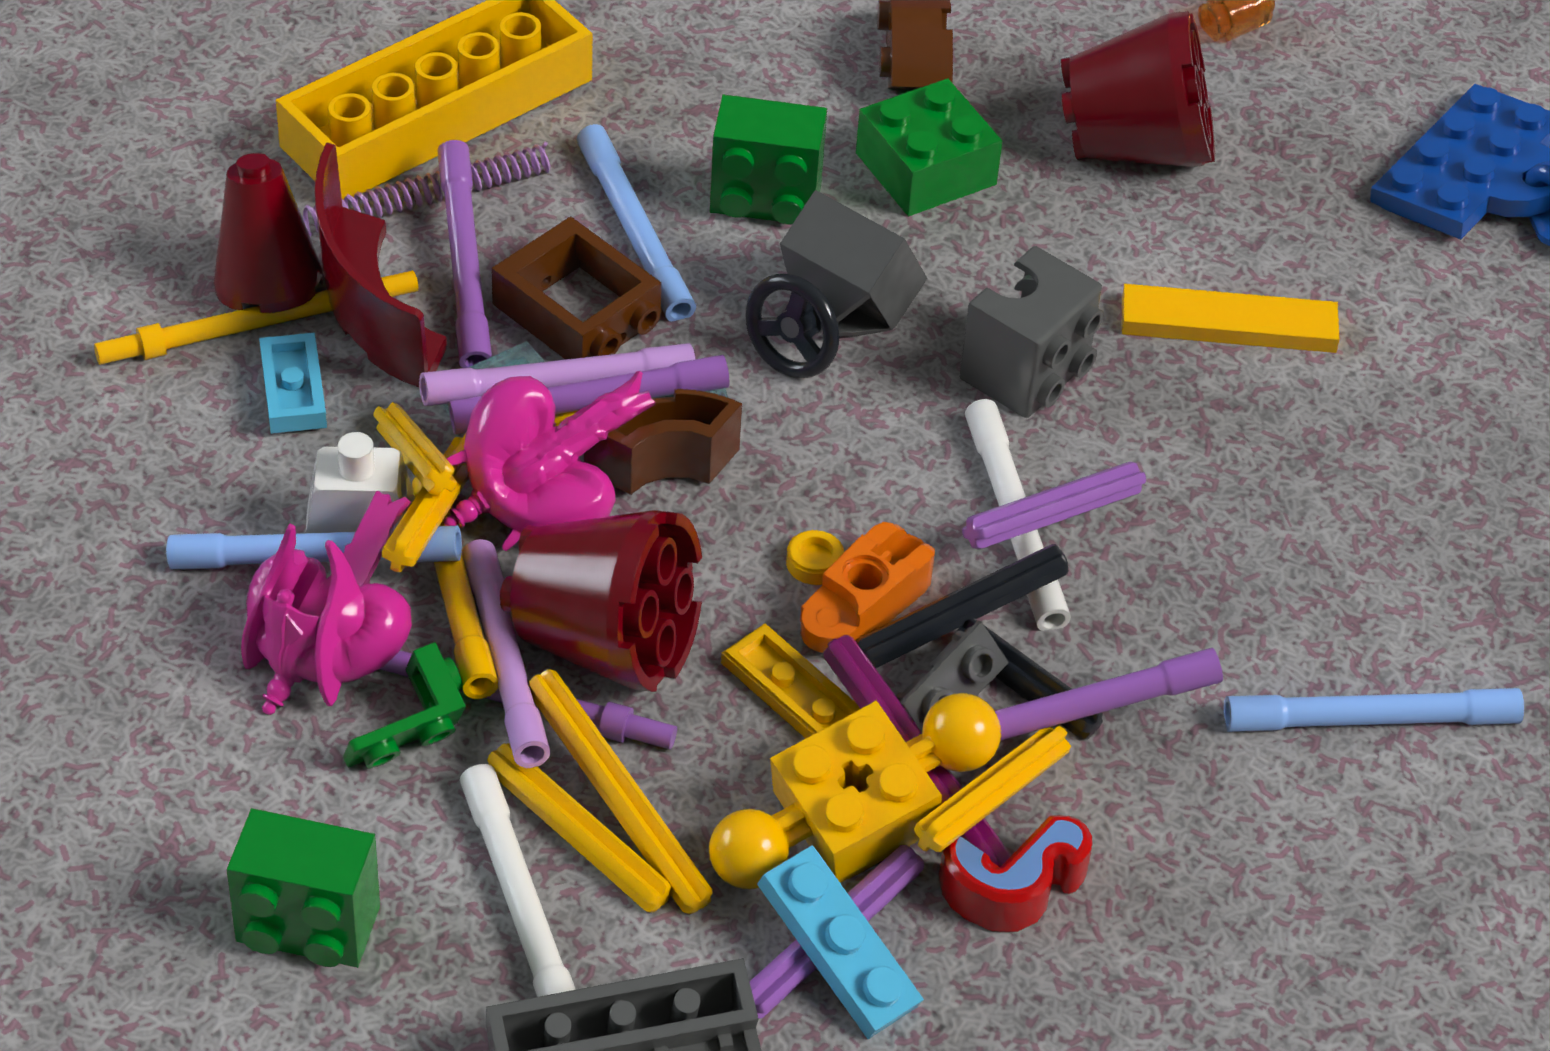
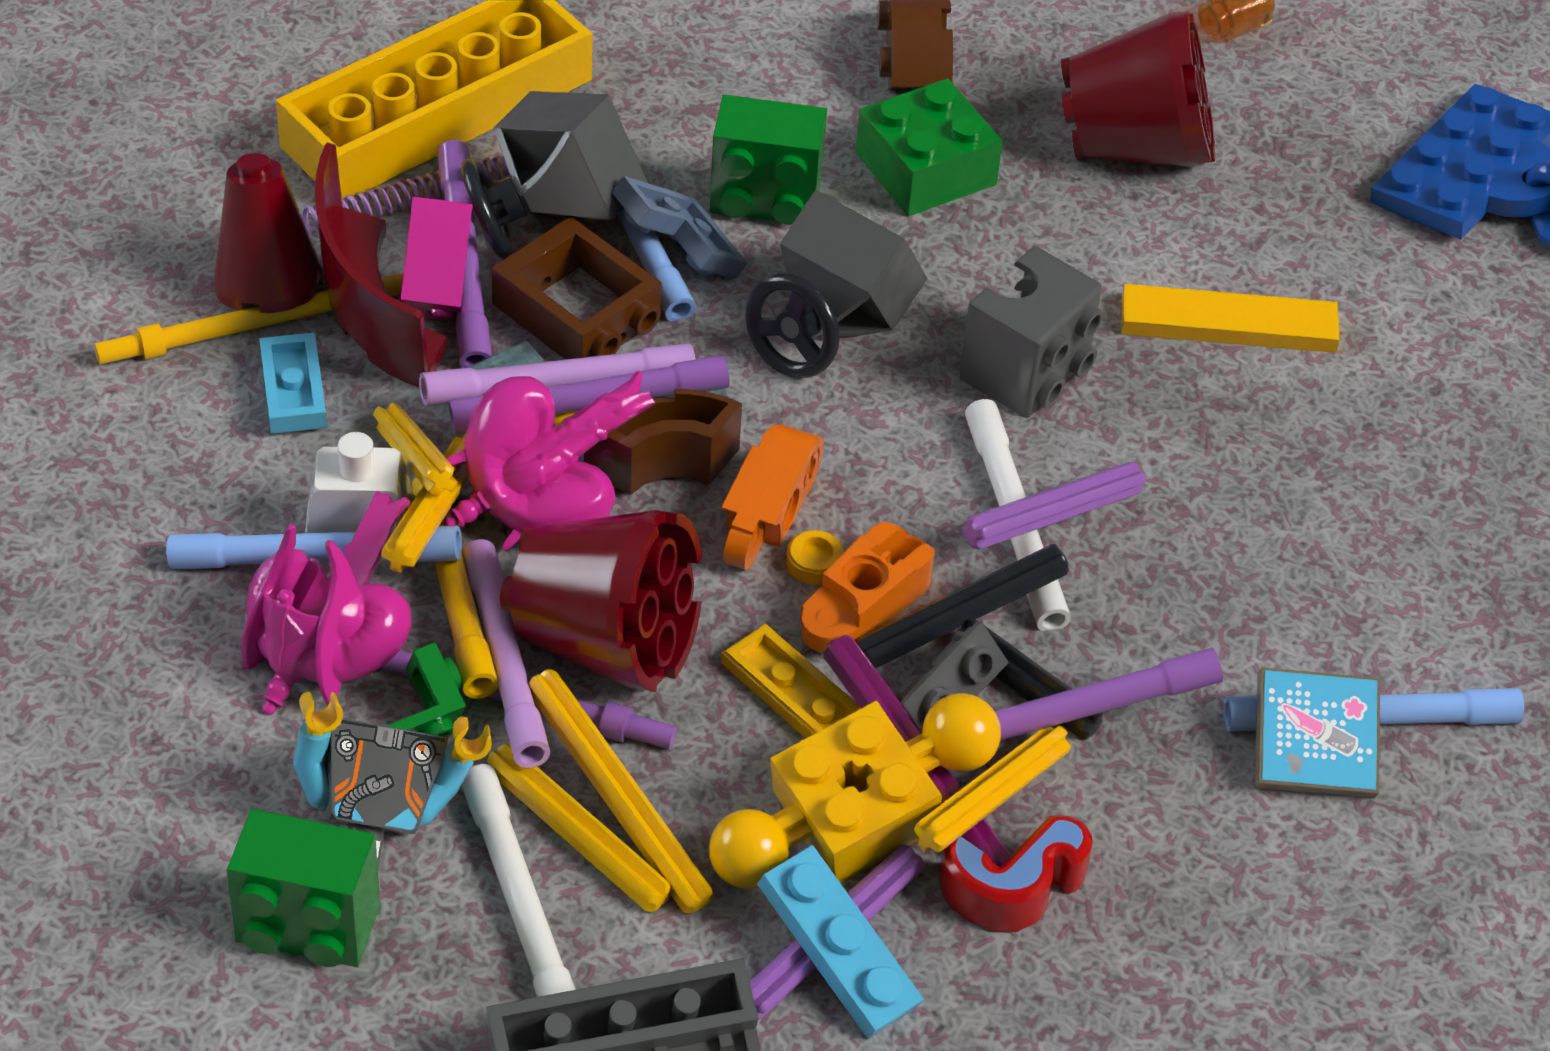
none -> torso [293,692,492,867]
none -> dark pink hinge [400,197,473,320]
none -> dark grey piece [461,91,648,259]
none -> sand blue plate [612,176,748,279]
none -> orange piece [721,424,824,571]
none -> medium azure tile [1255,667,1380,799]

